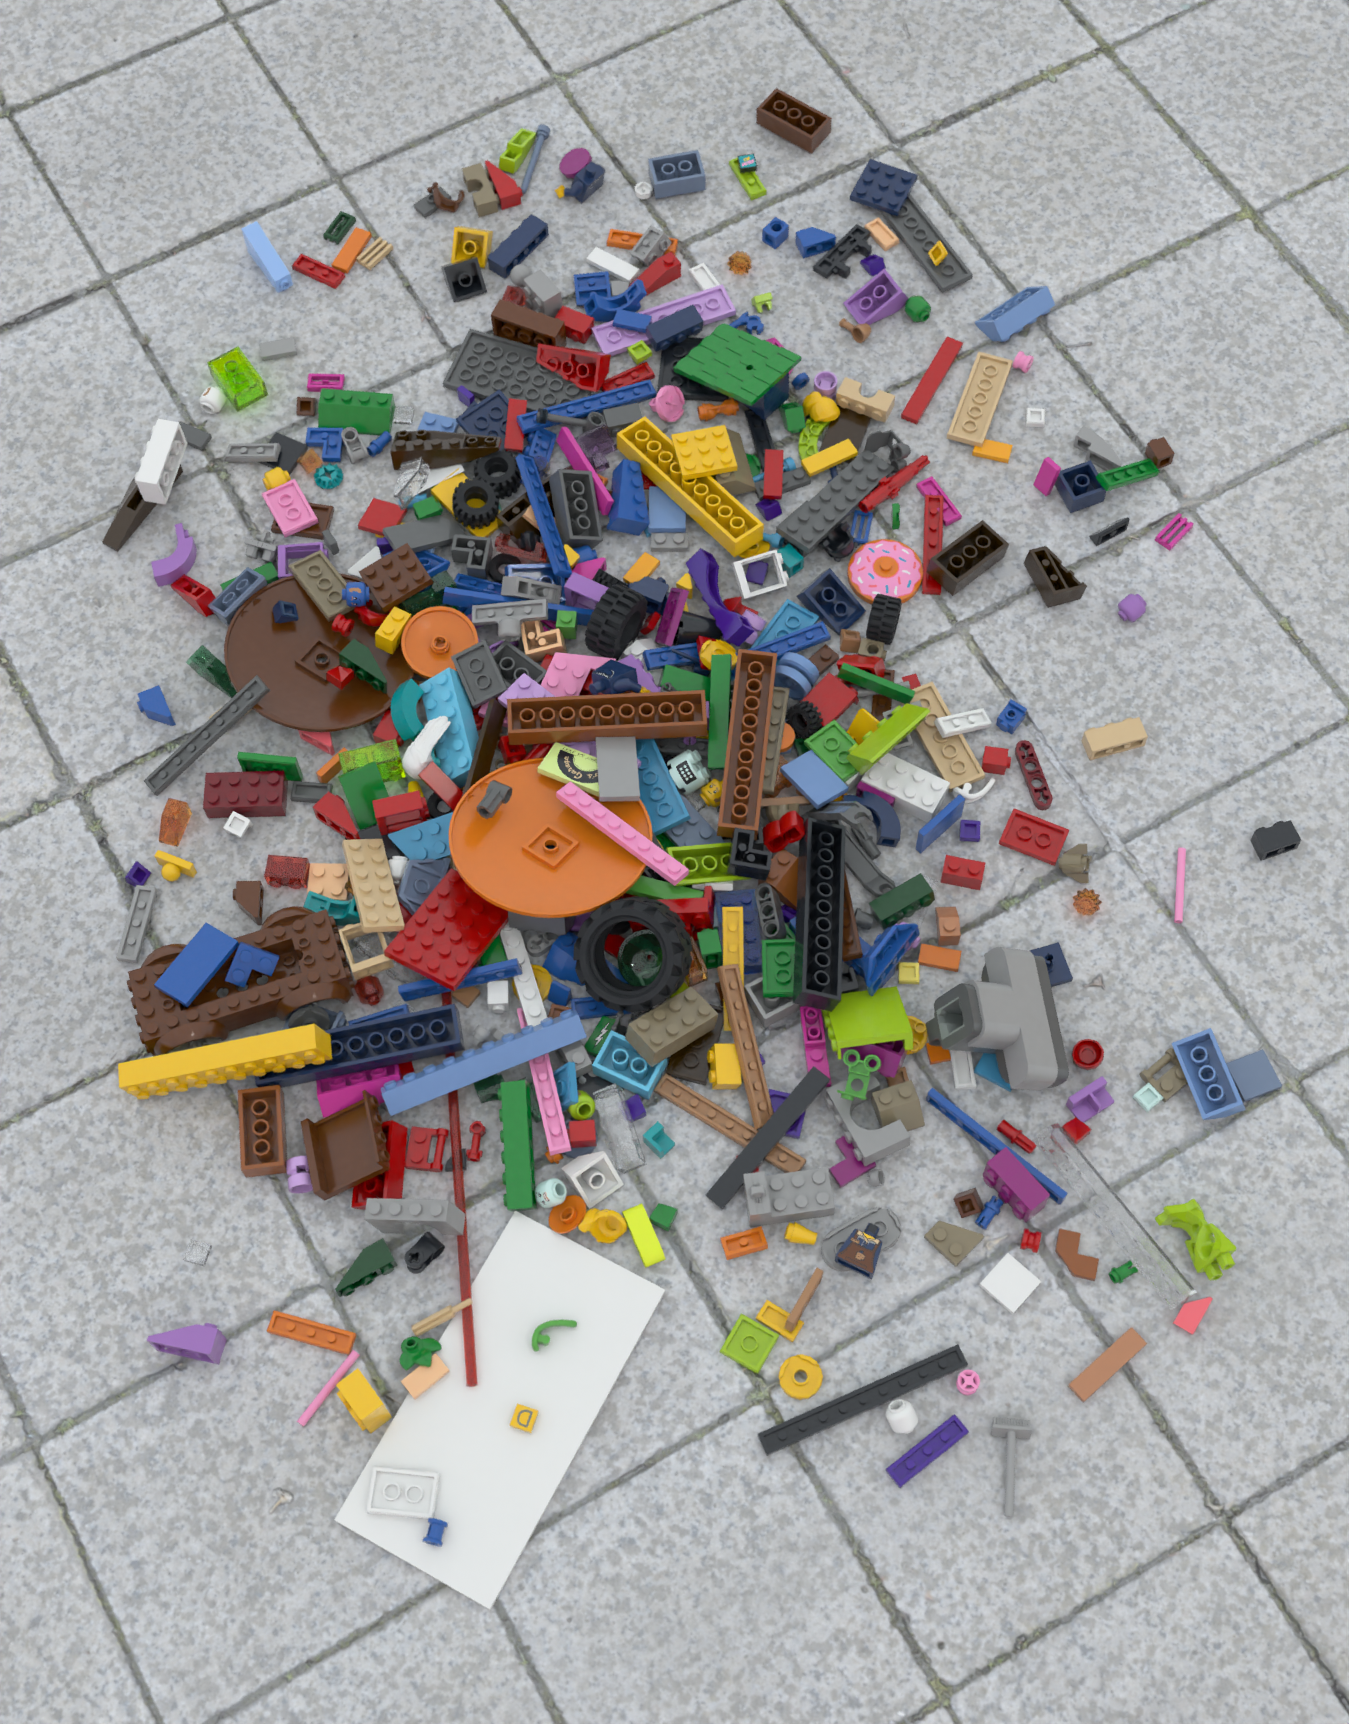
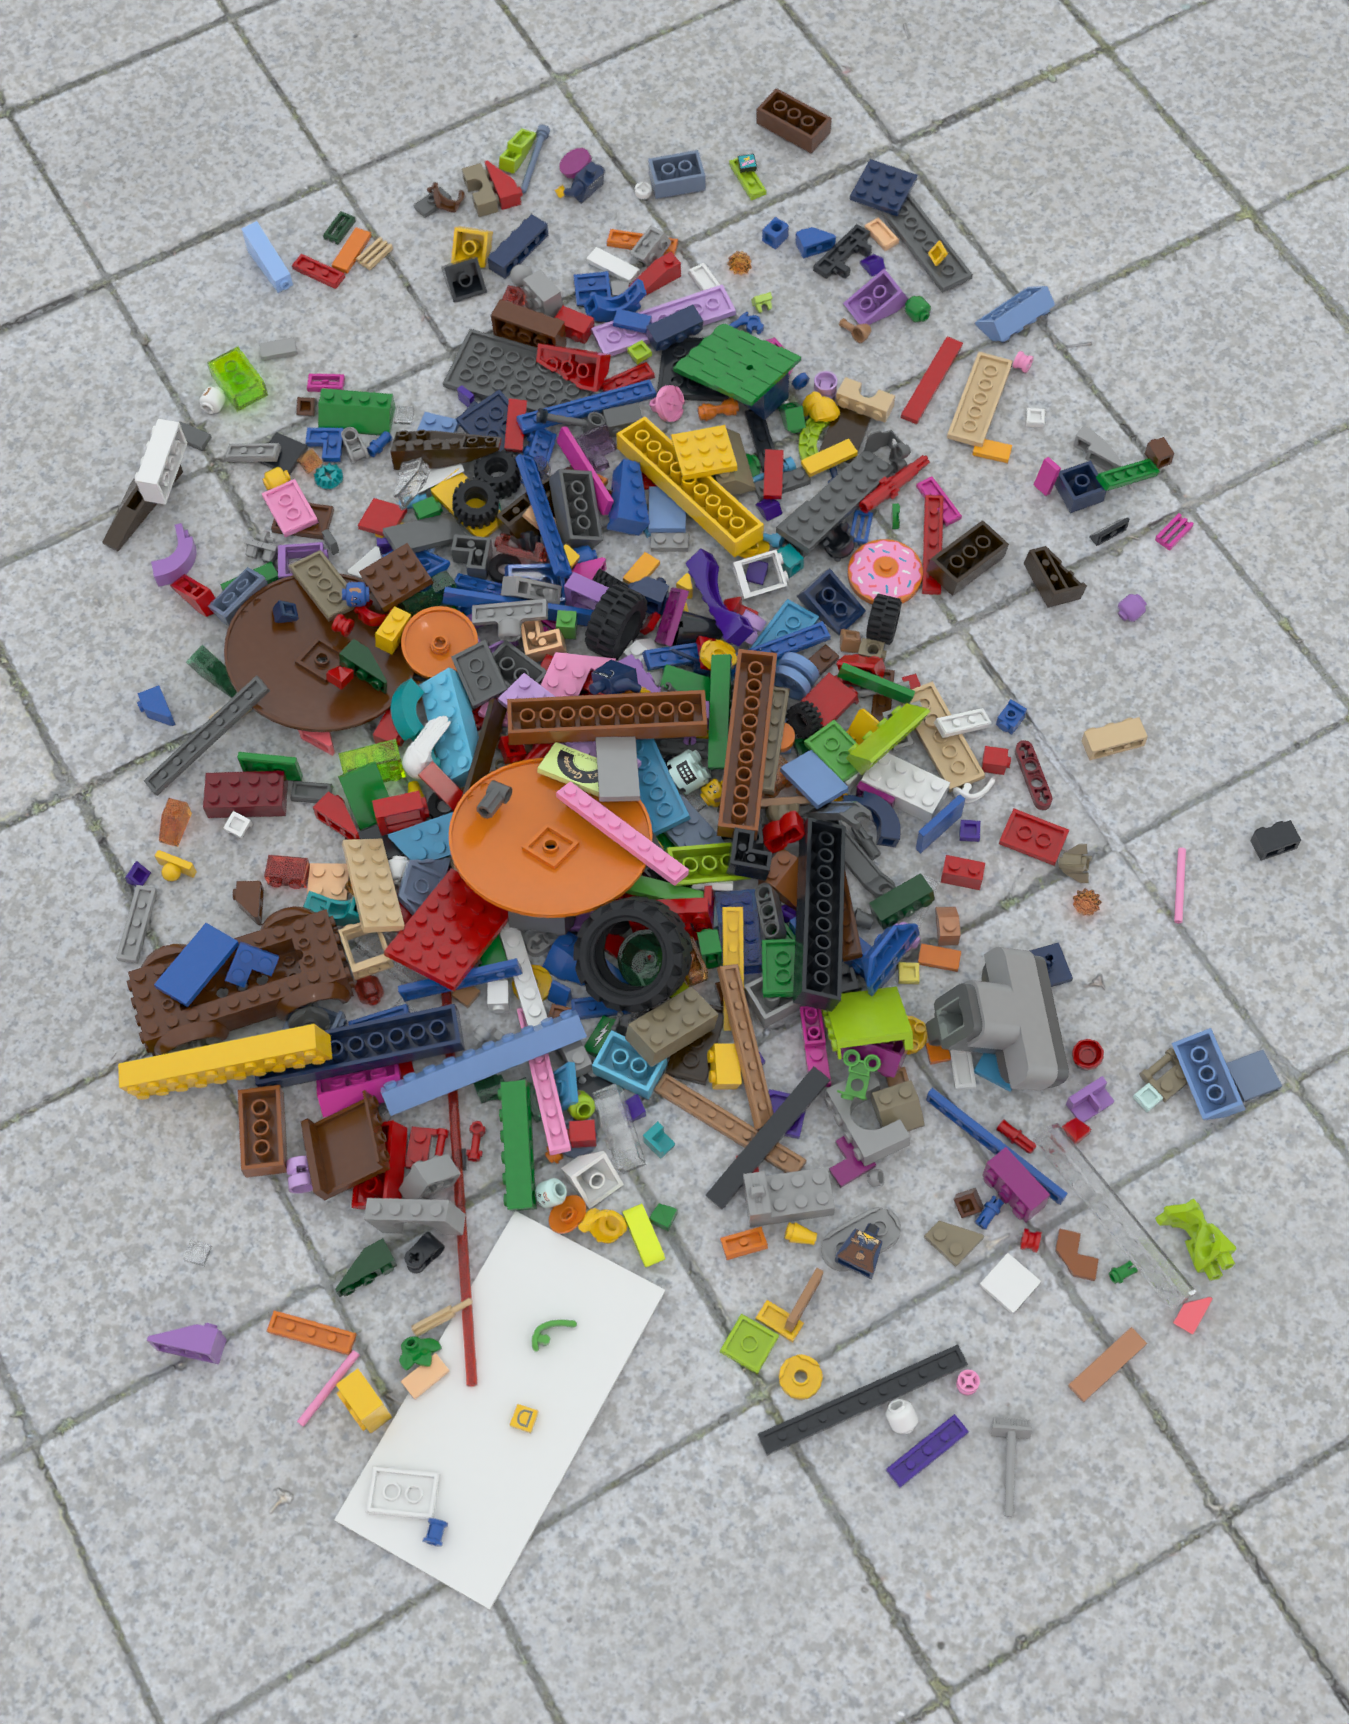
orange tile [316,747,352,783] -> none
none -> light grey brick [399,1154,461,1200]

